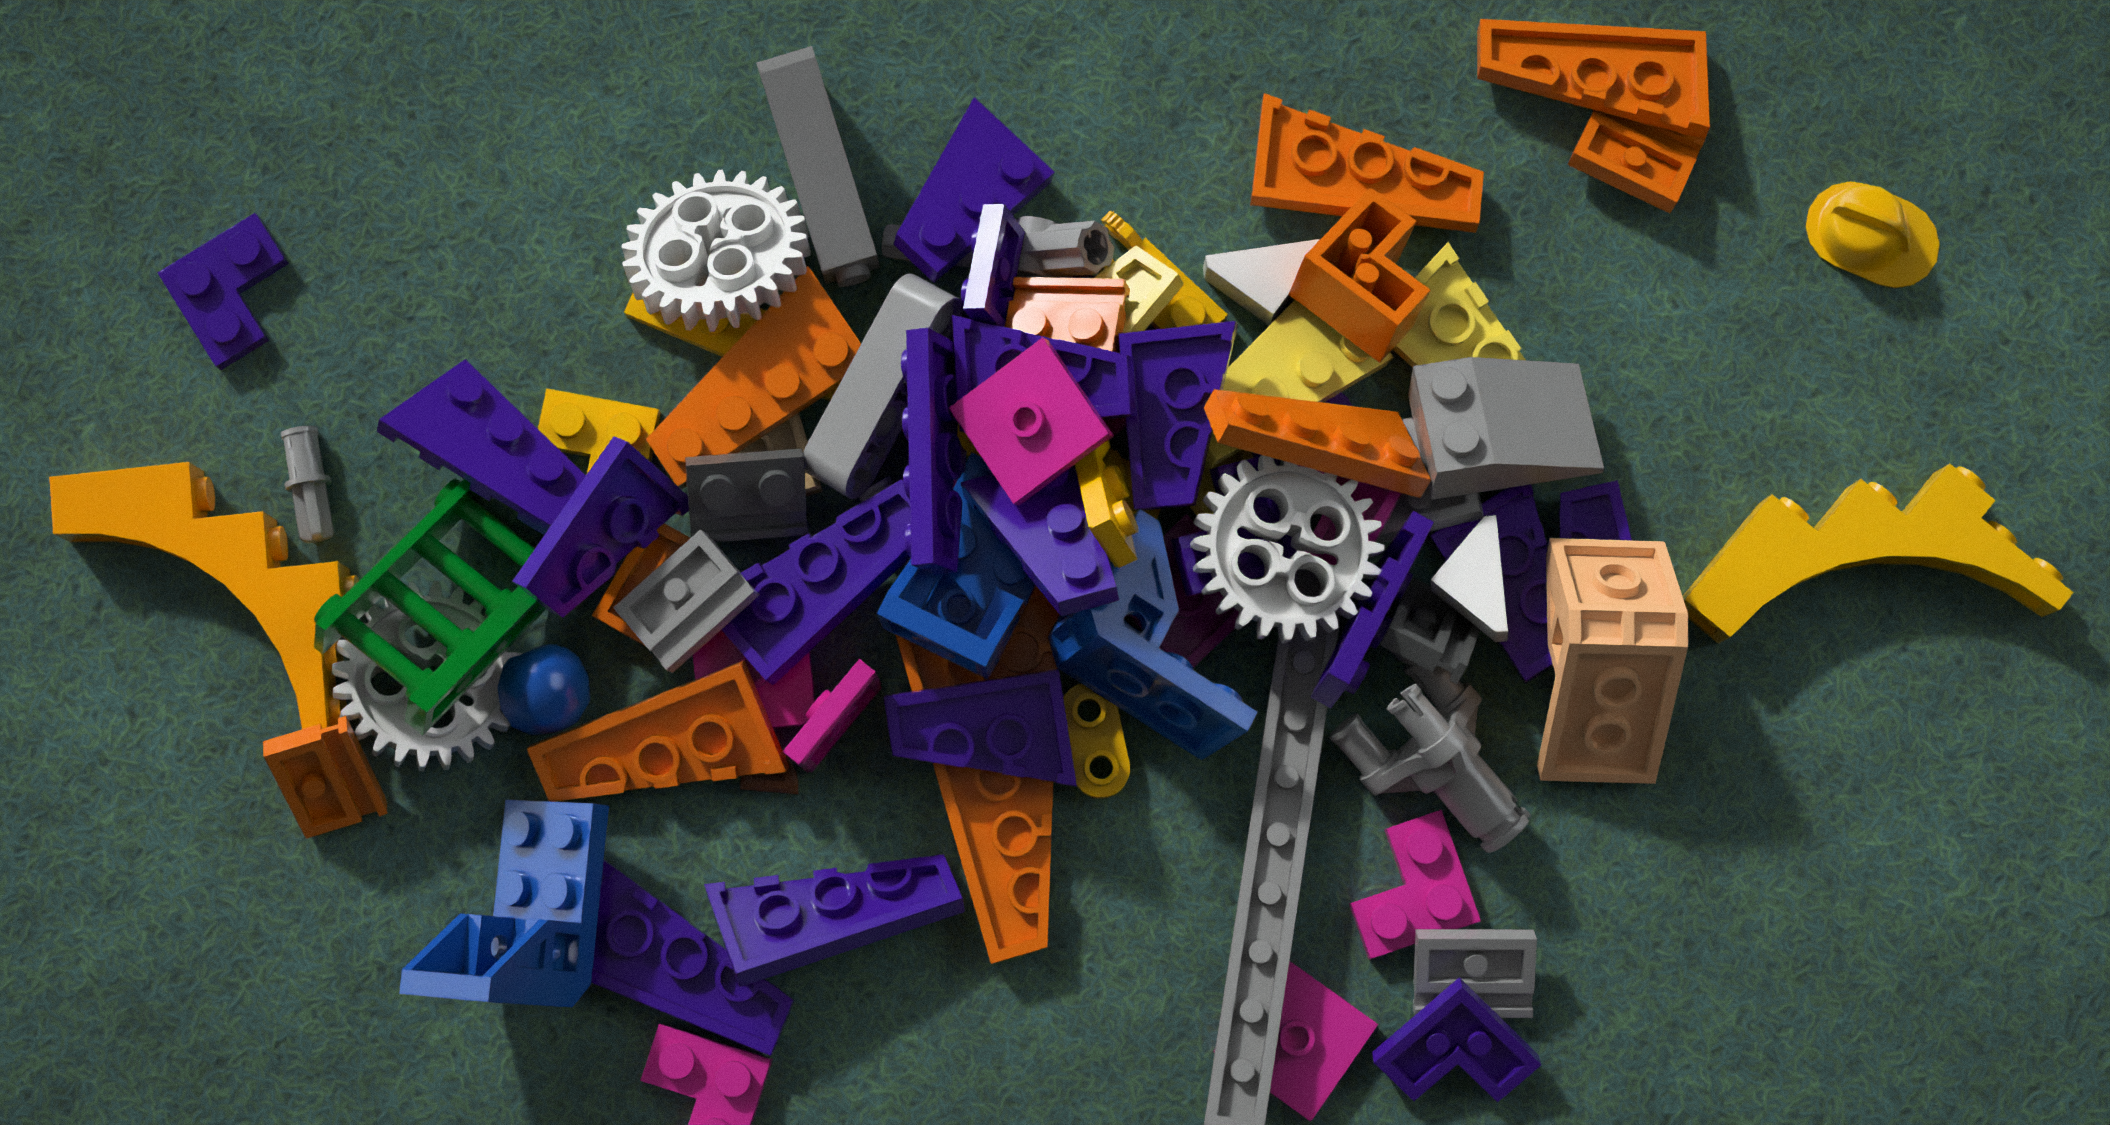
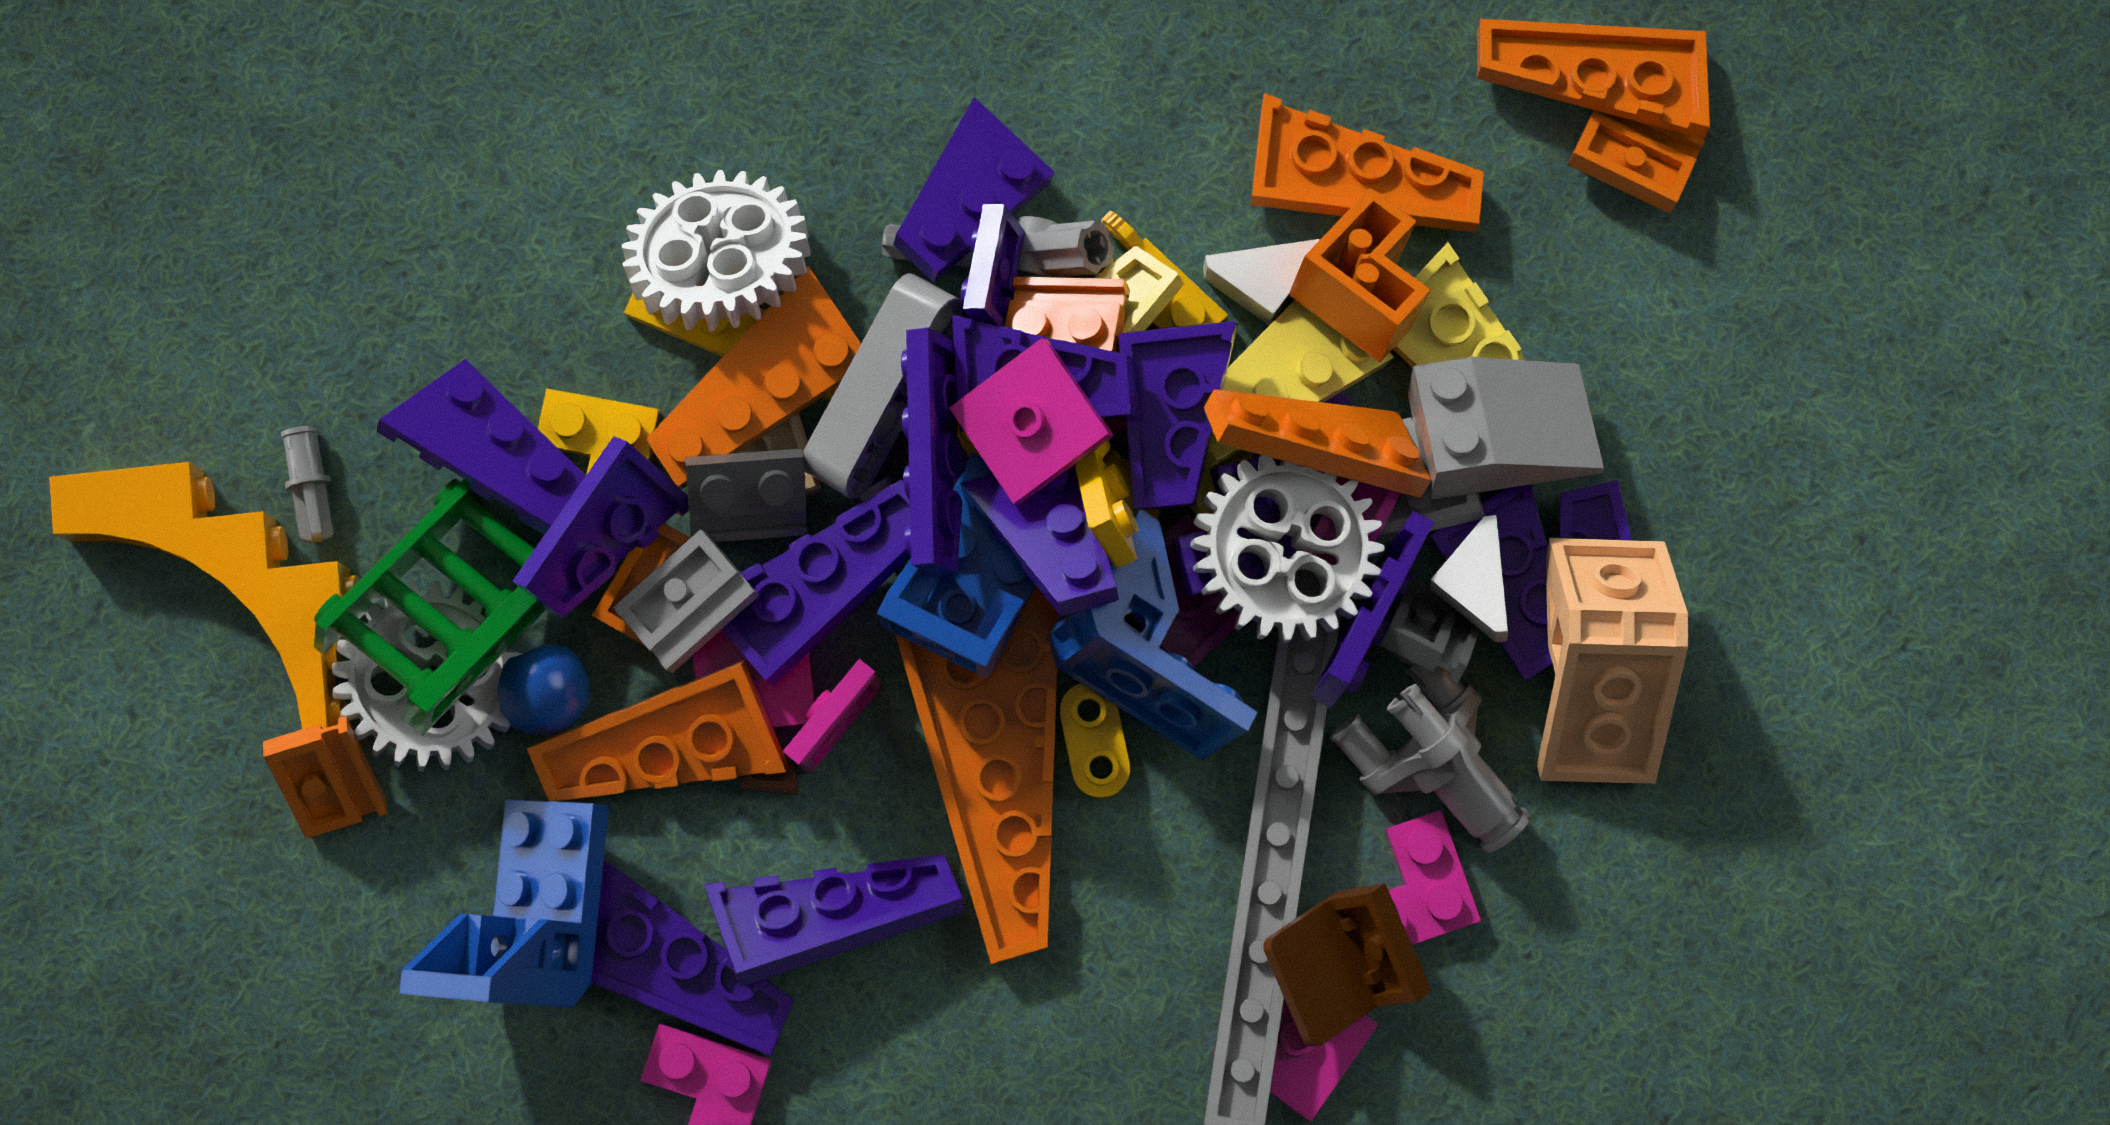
dark purple plate [157,213,289,370] -> none
light grey slope [756,46,880,287] -> none
dark purple wing [884,669,1077,786] -> none
dark purple plate [1372,977,1542,1102] -> none
light grey plate [1413,929,1537,1018] -> none
yellow arch [1683,463,2074,644] -> none
yellow piece [1806,181,1940,288] -> none
none -> reddish brown bracket [1263,883,1432,1047]

